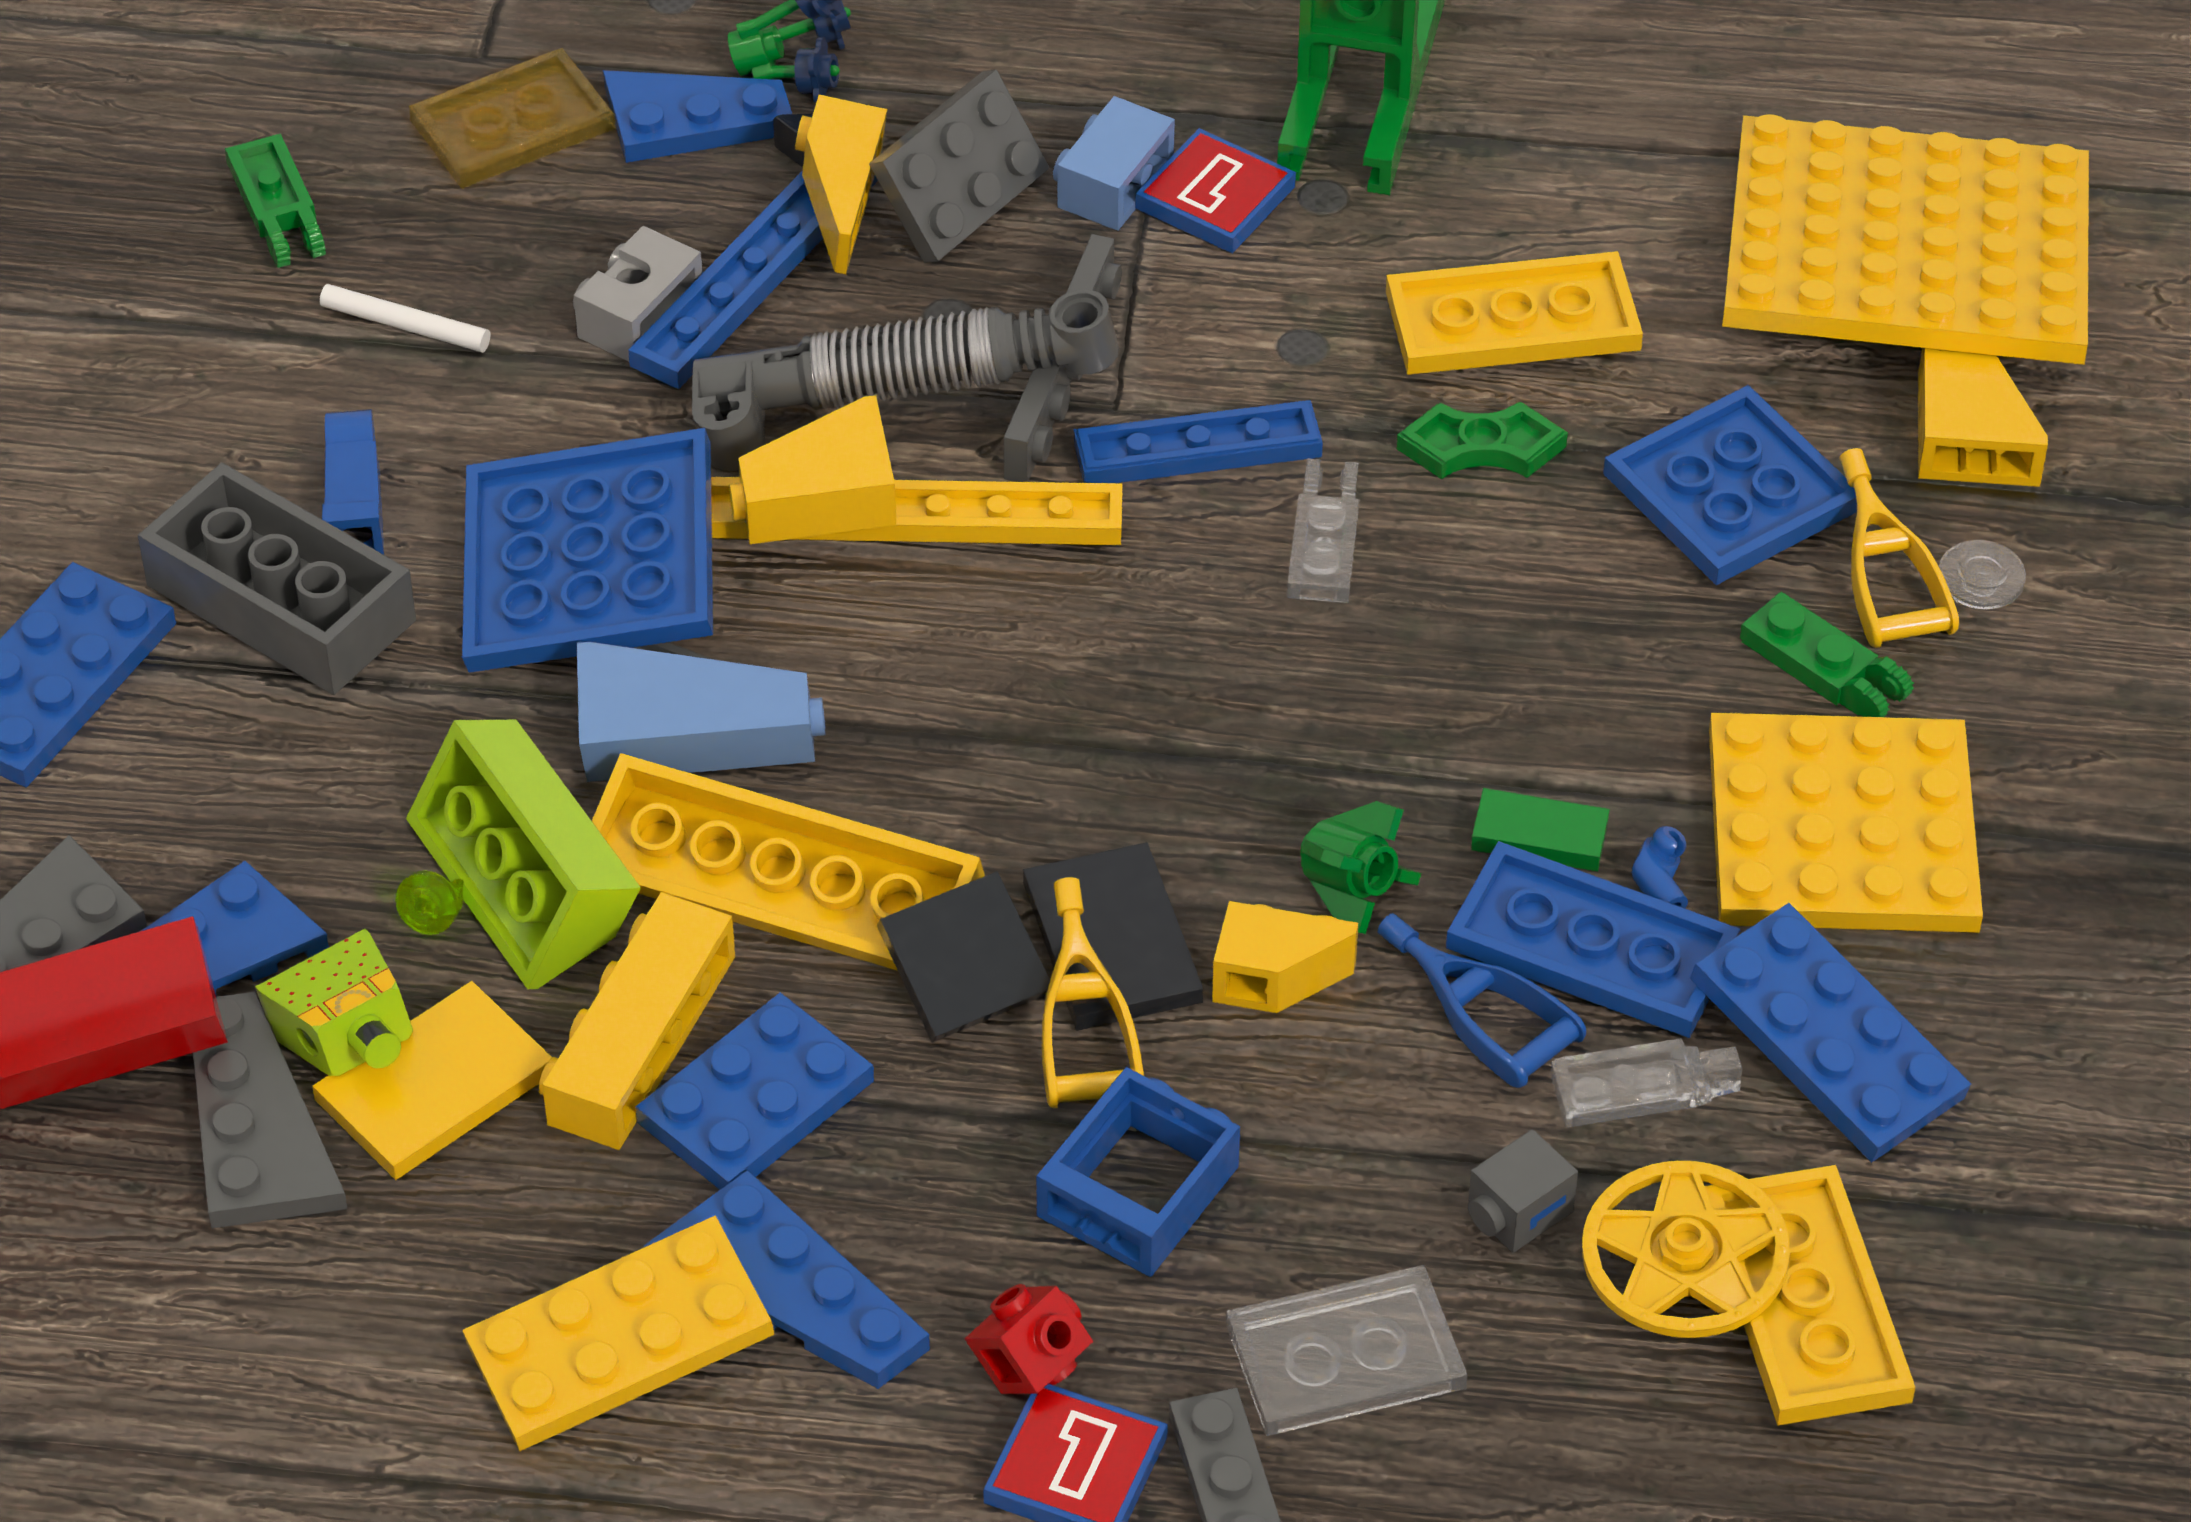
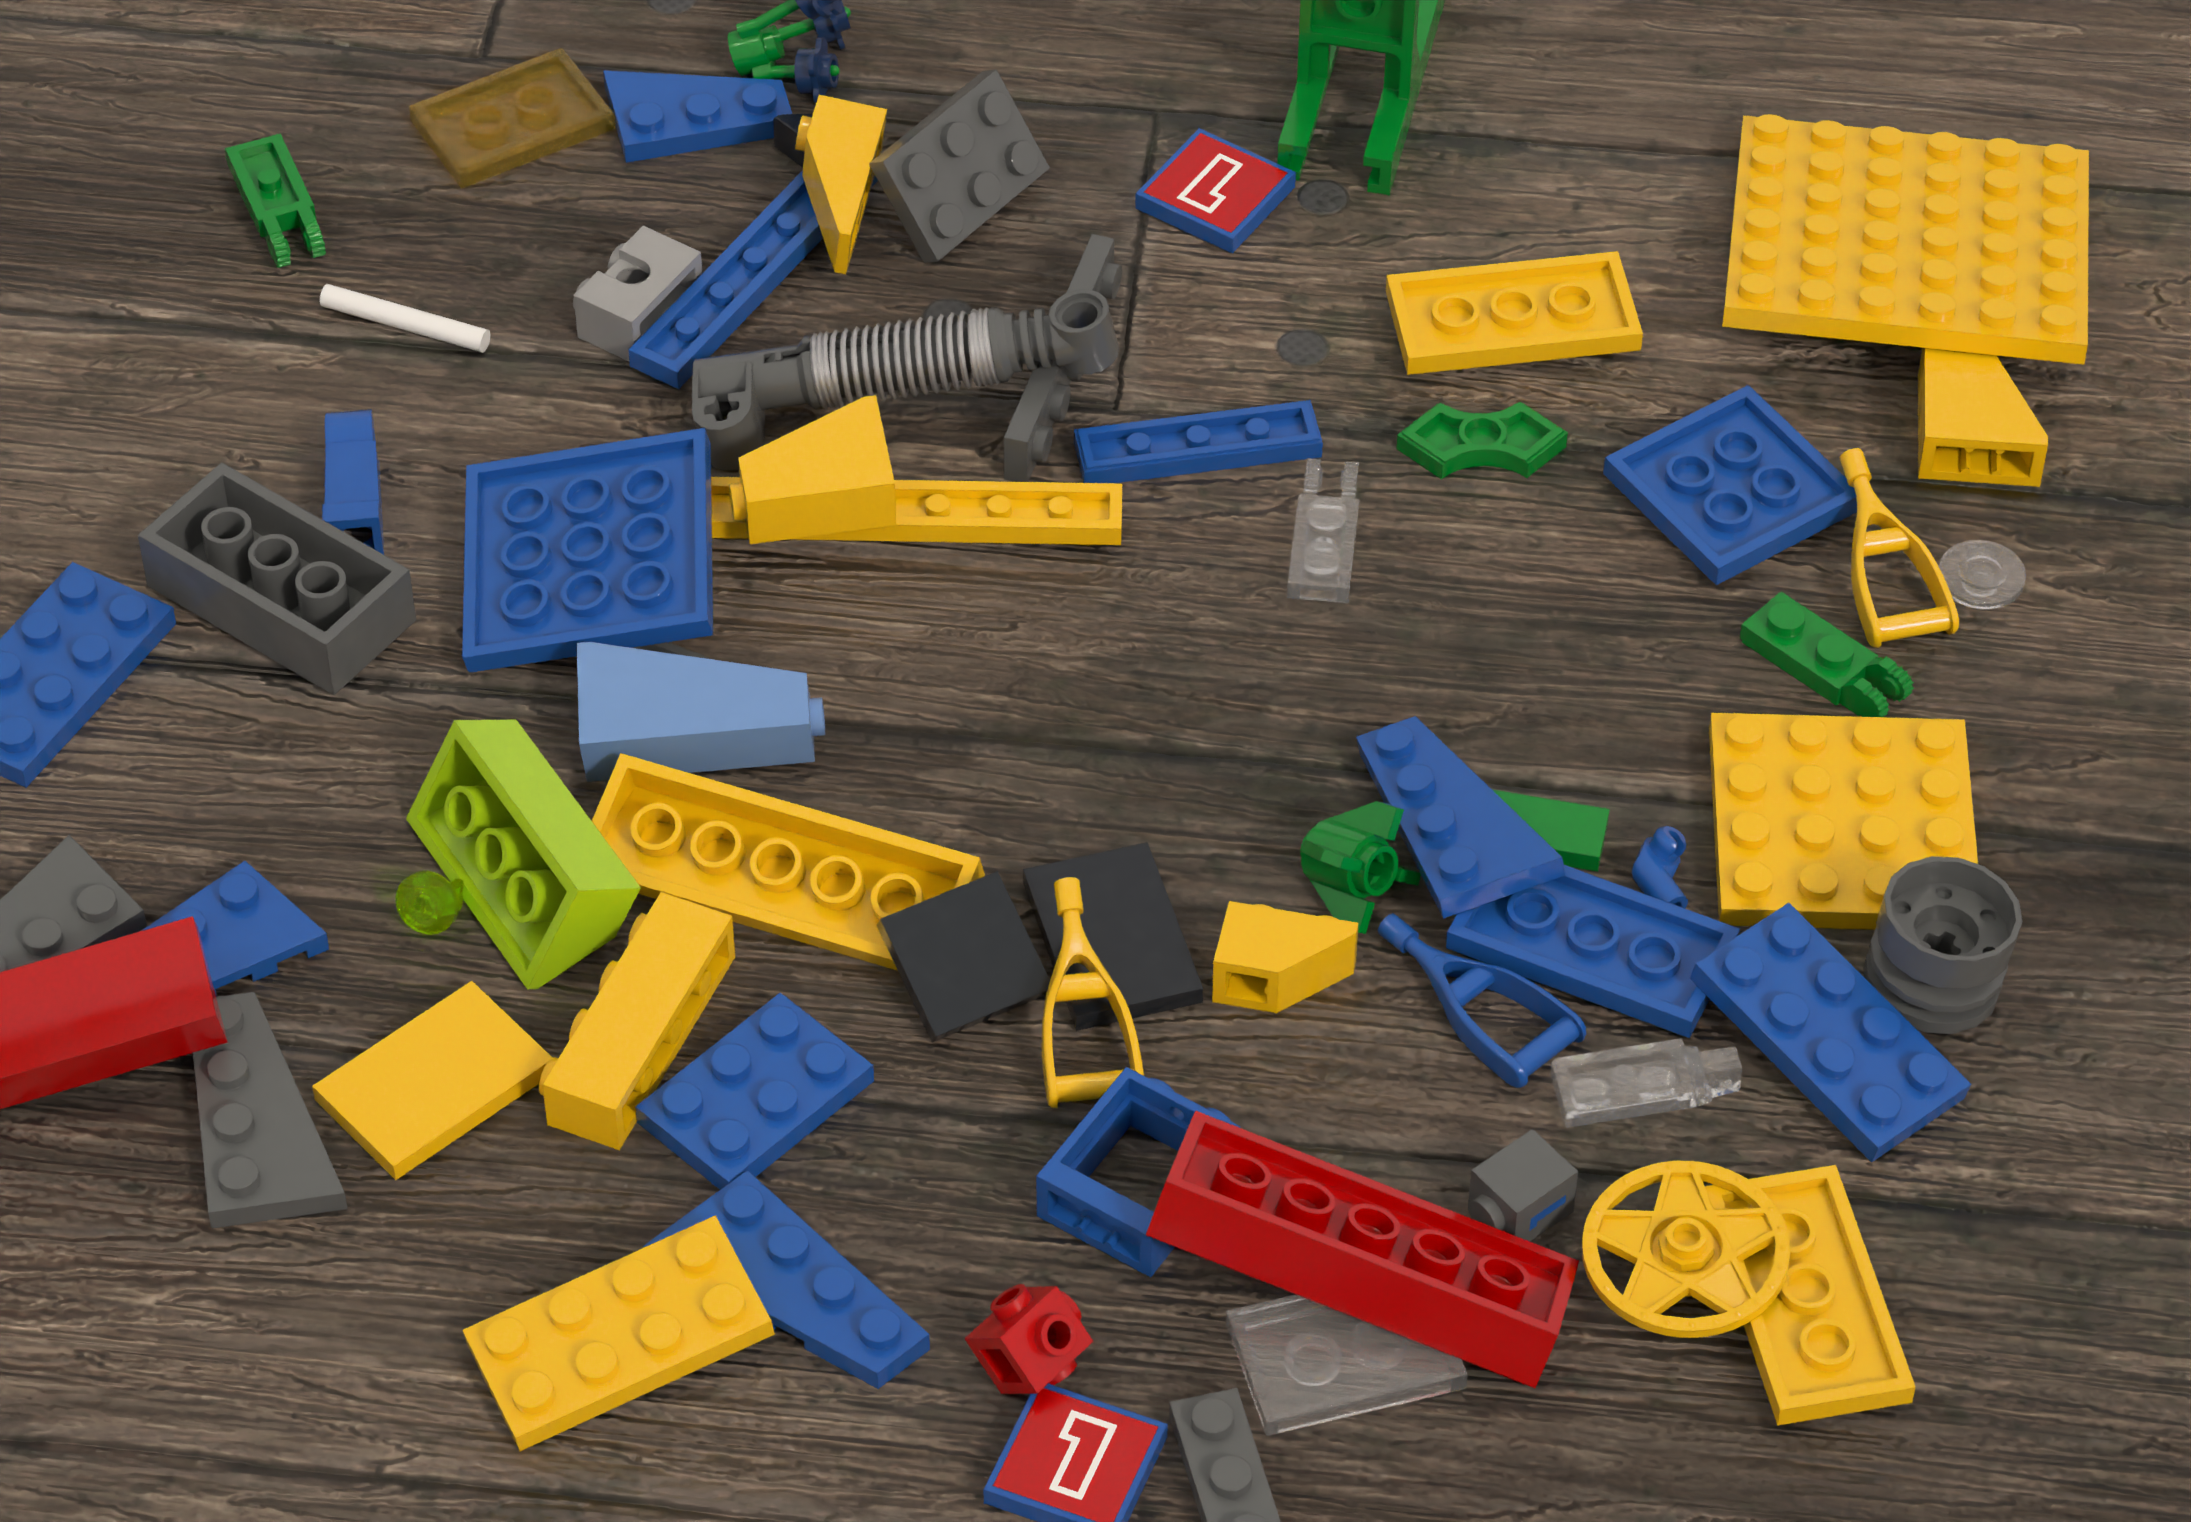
lime torso [255,928,413,1076] -> none
medium blue brick [1053,96,1175,231] -> none
none -> red arch [1146,1110,1579,1388]
none -> blue wing [1356,716,1565,919]
none -> dark grey wheel [1863,856,2023,1034]

